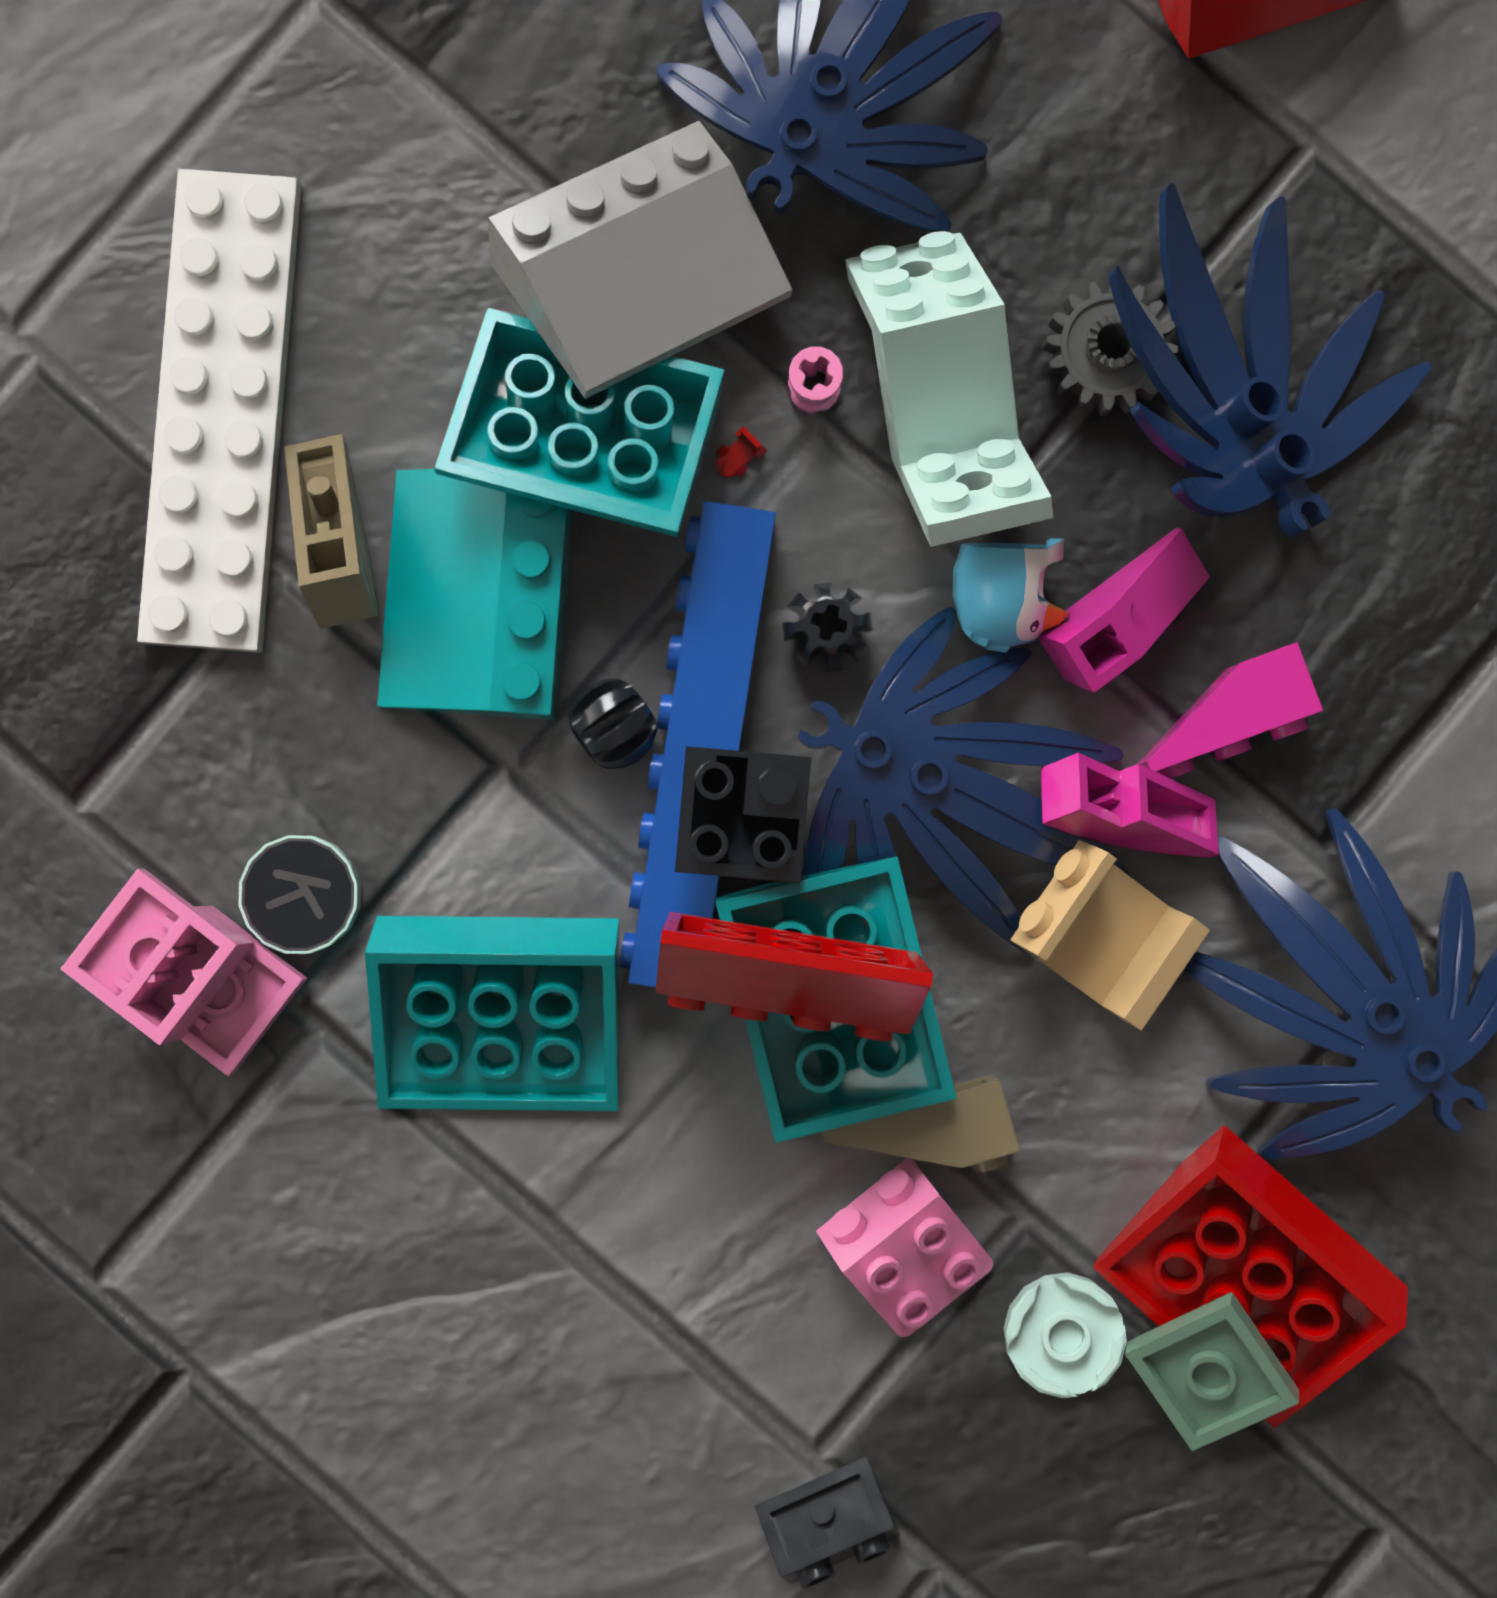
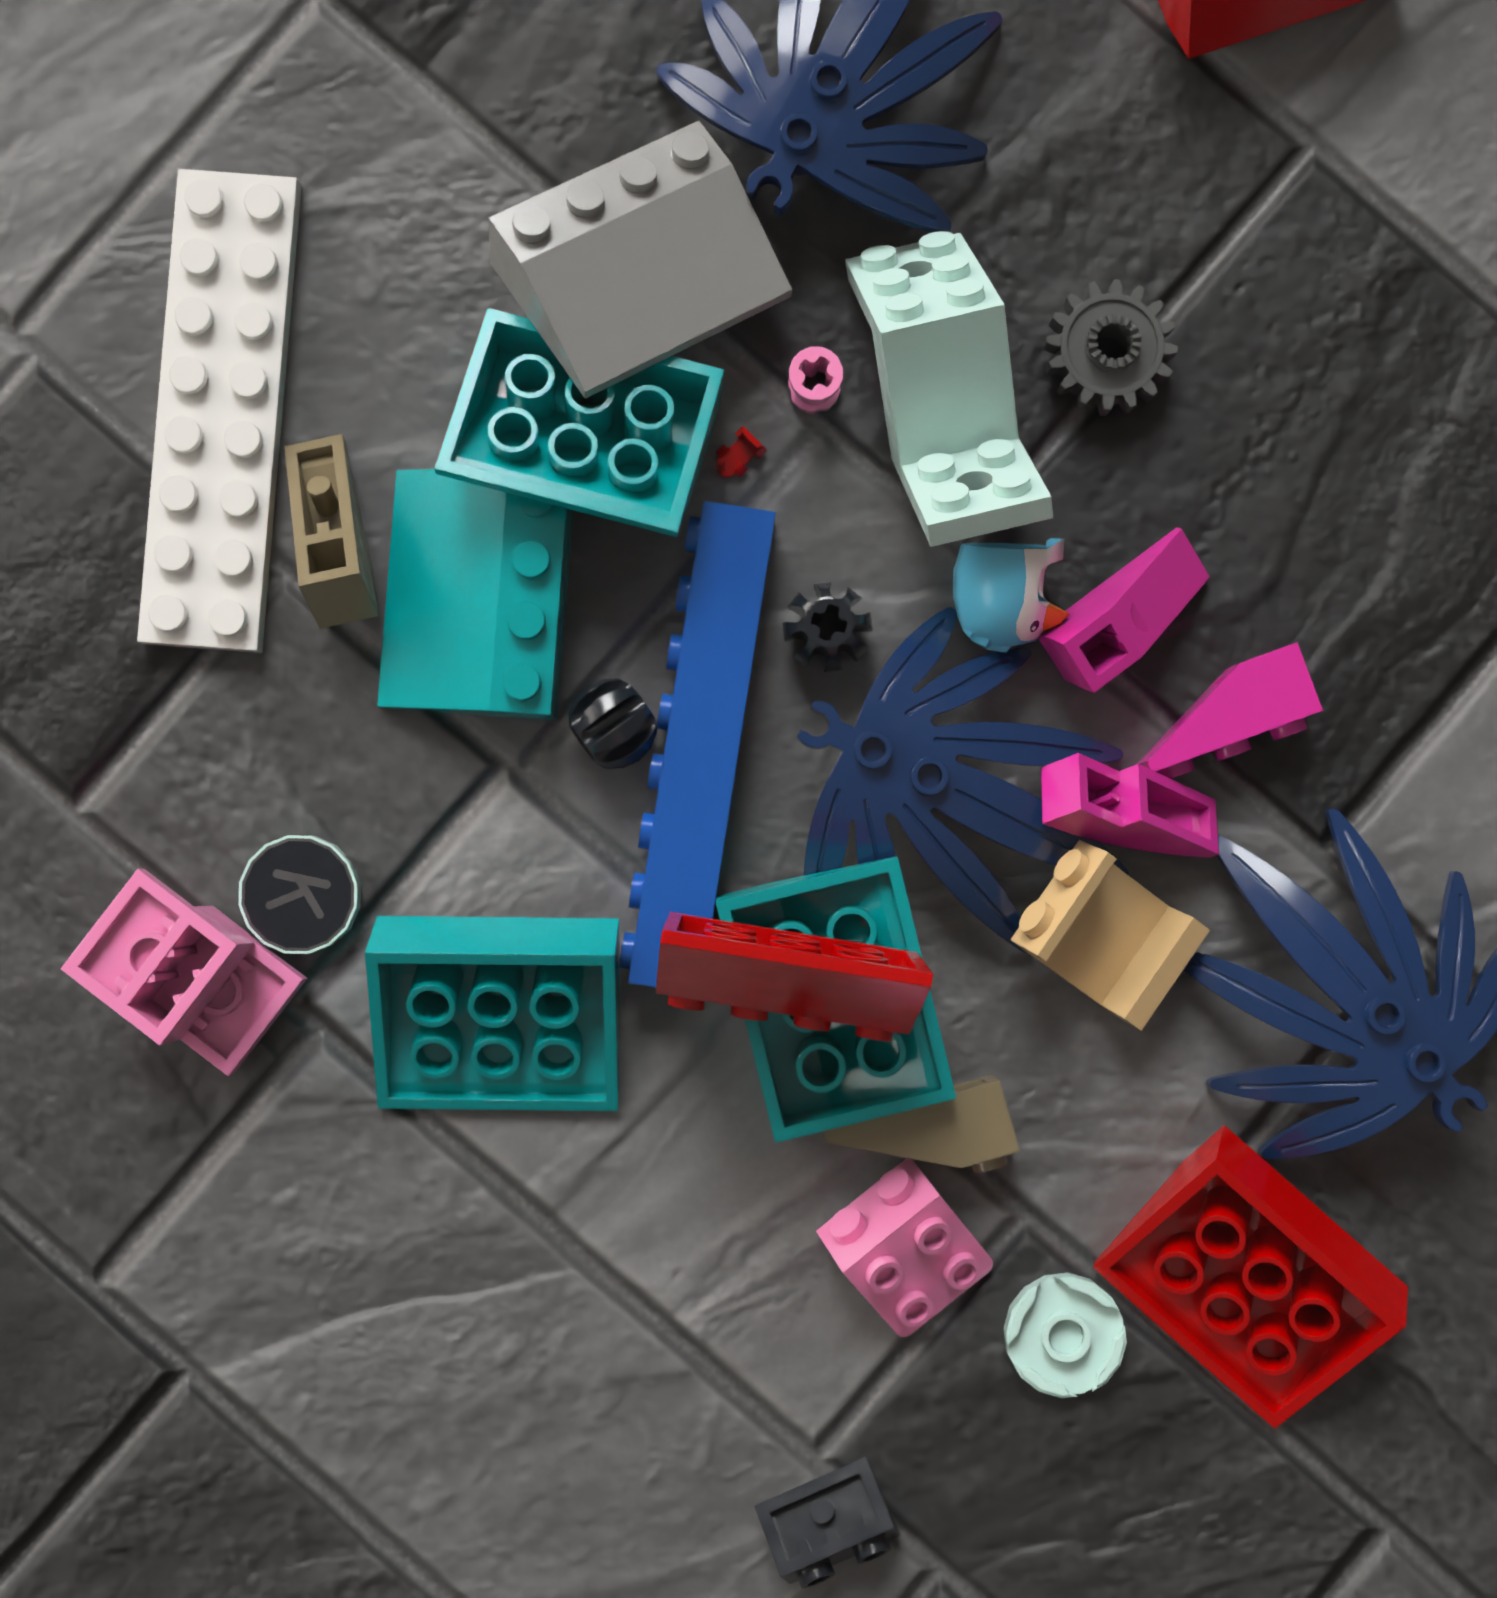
black slope [675,746,812,883] -> none
dark blue plant [1108,183,1432,539] -> none
sand green plate [1125,1292,1299,1451] -> none

